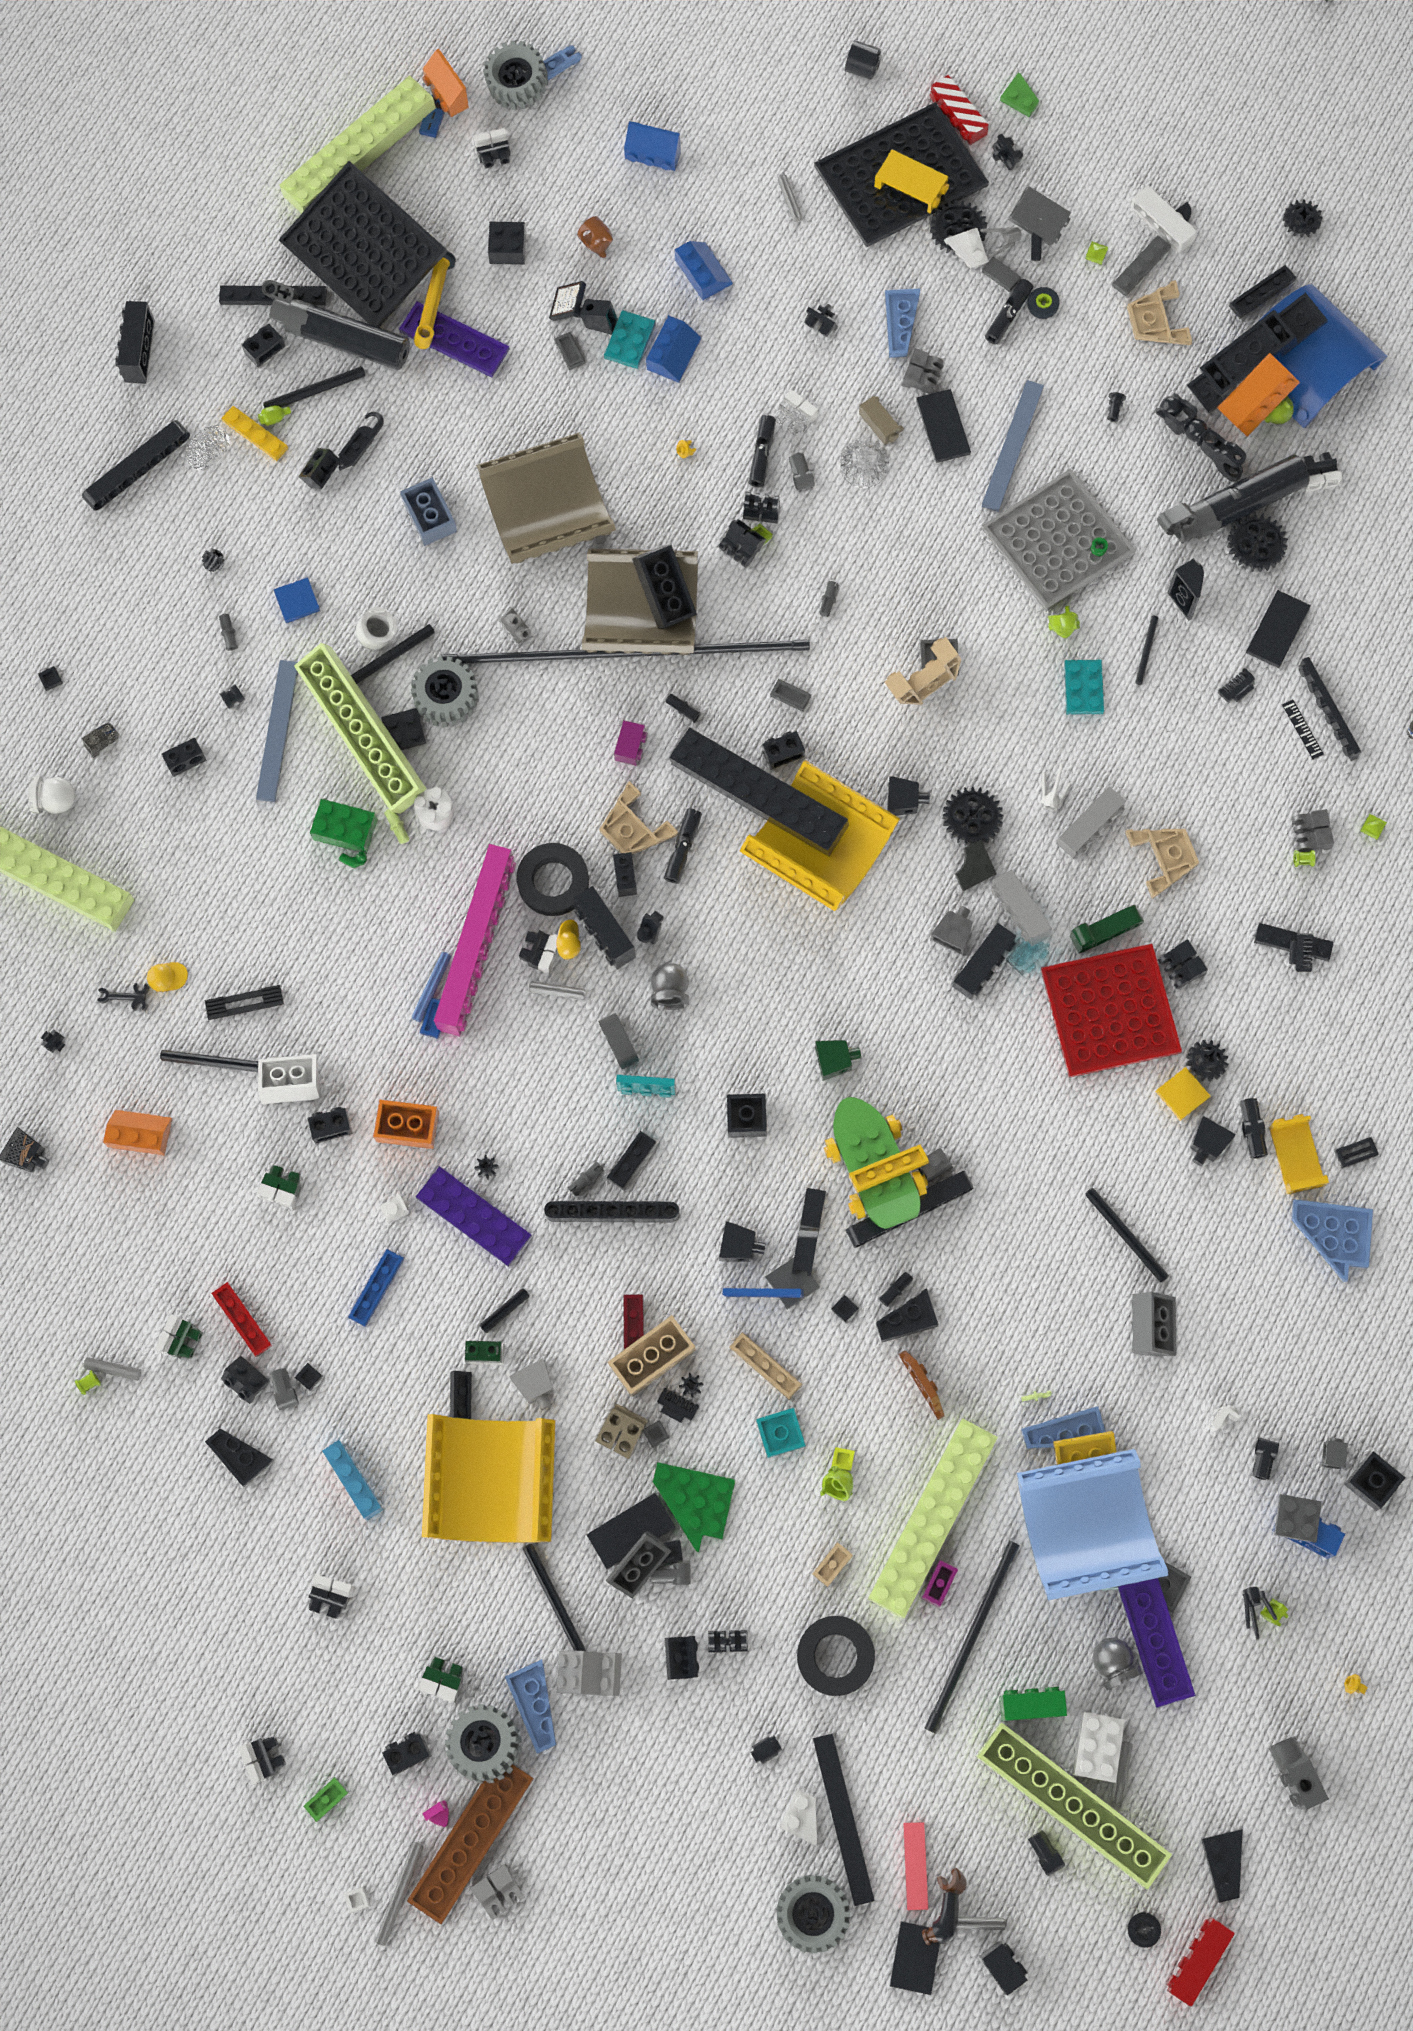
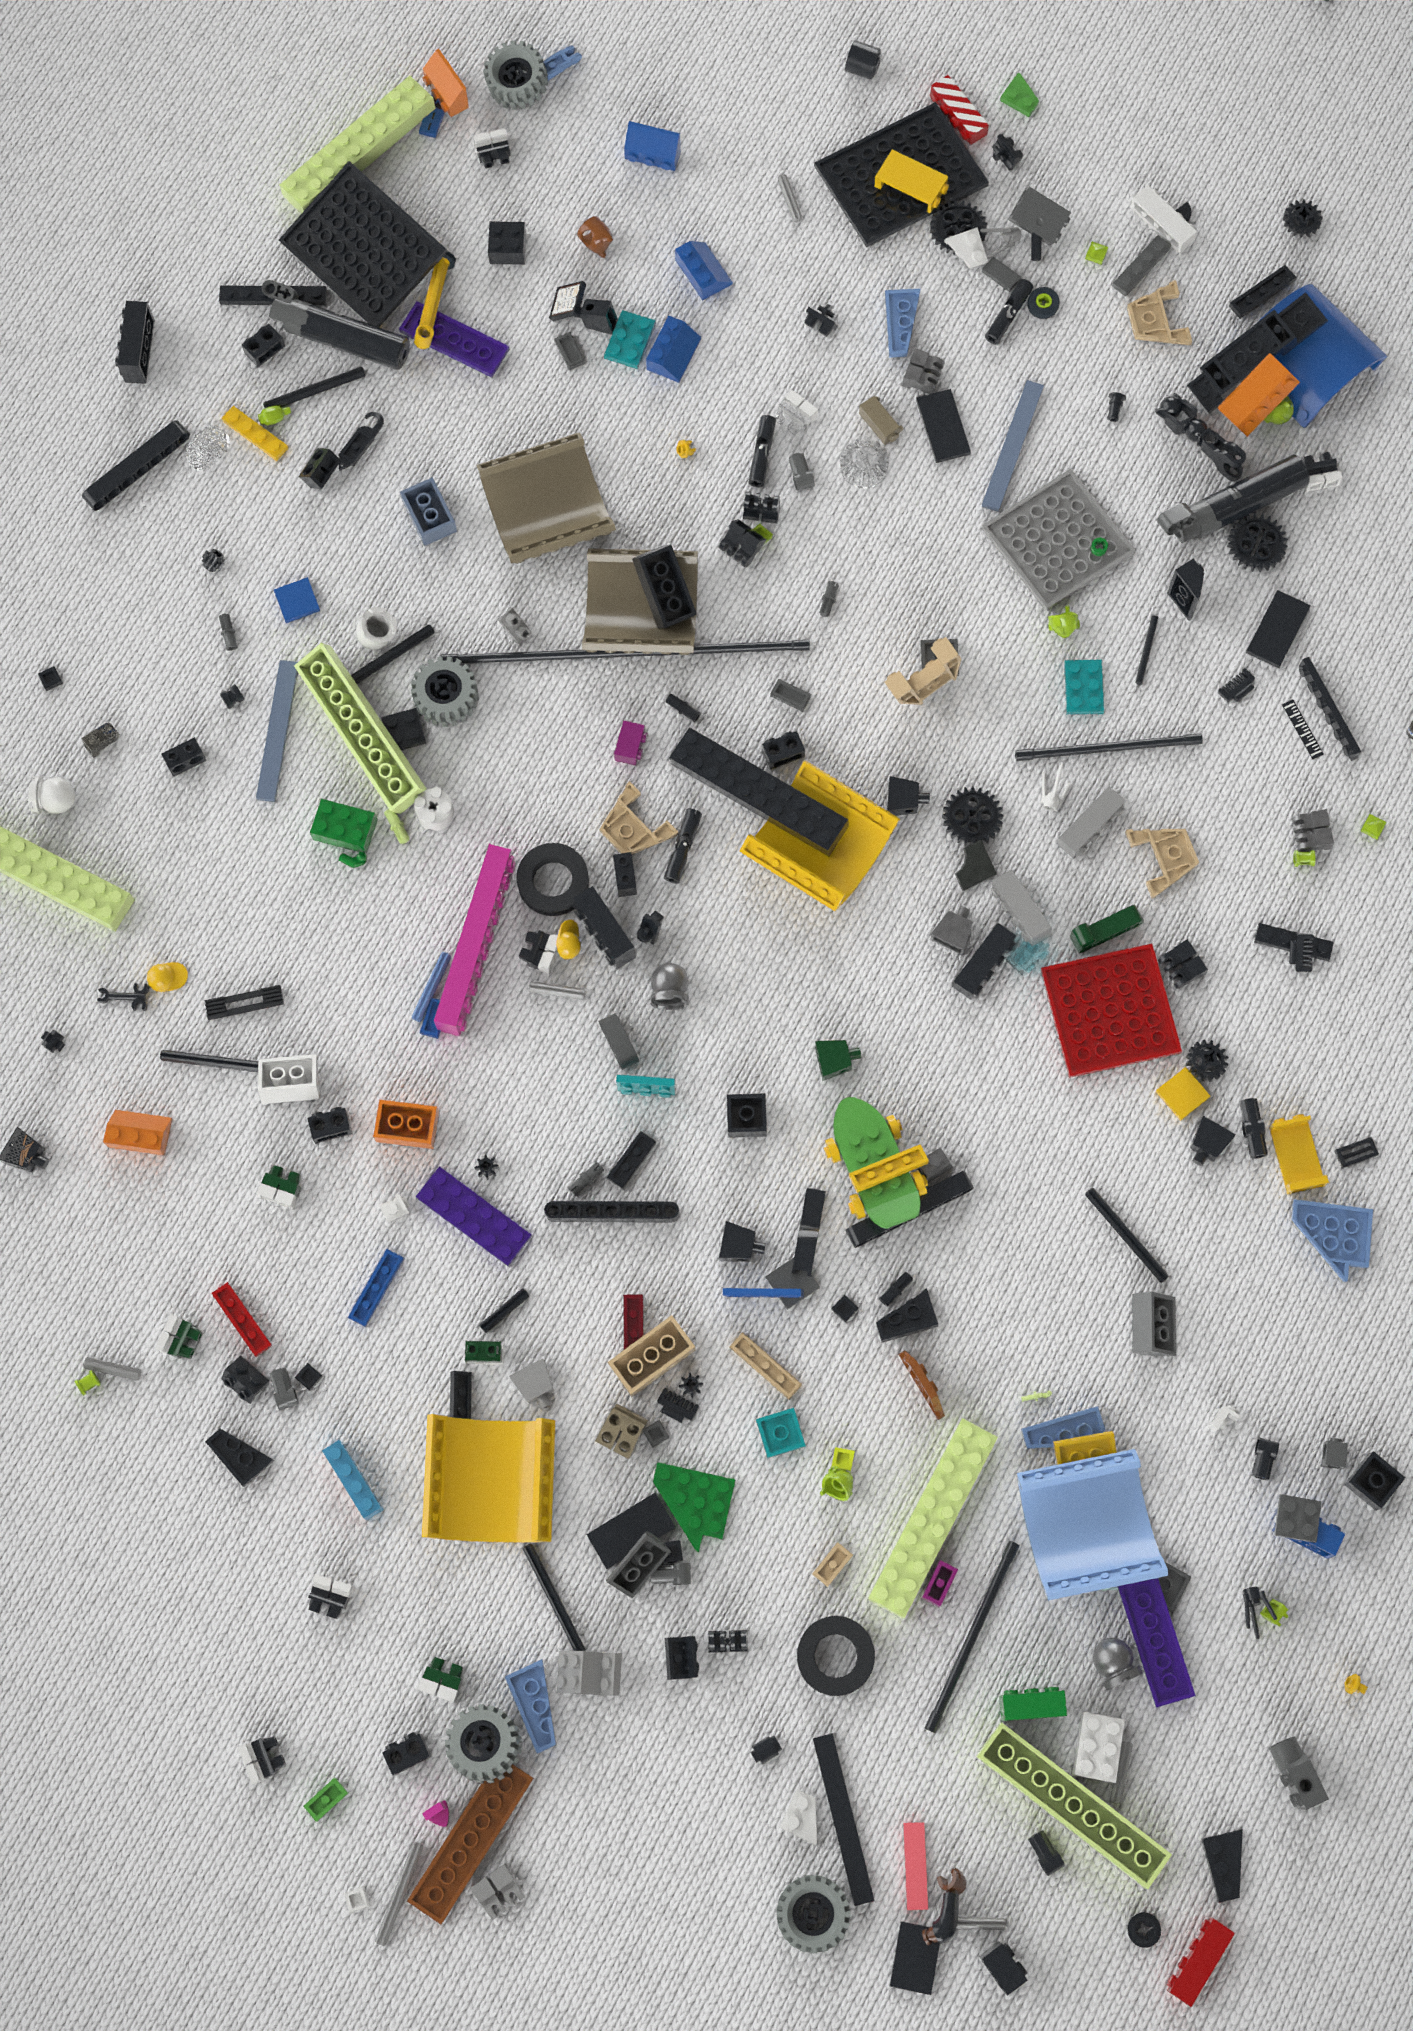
none -> black piece [1015,733,1203,761]

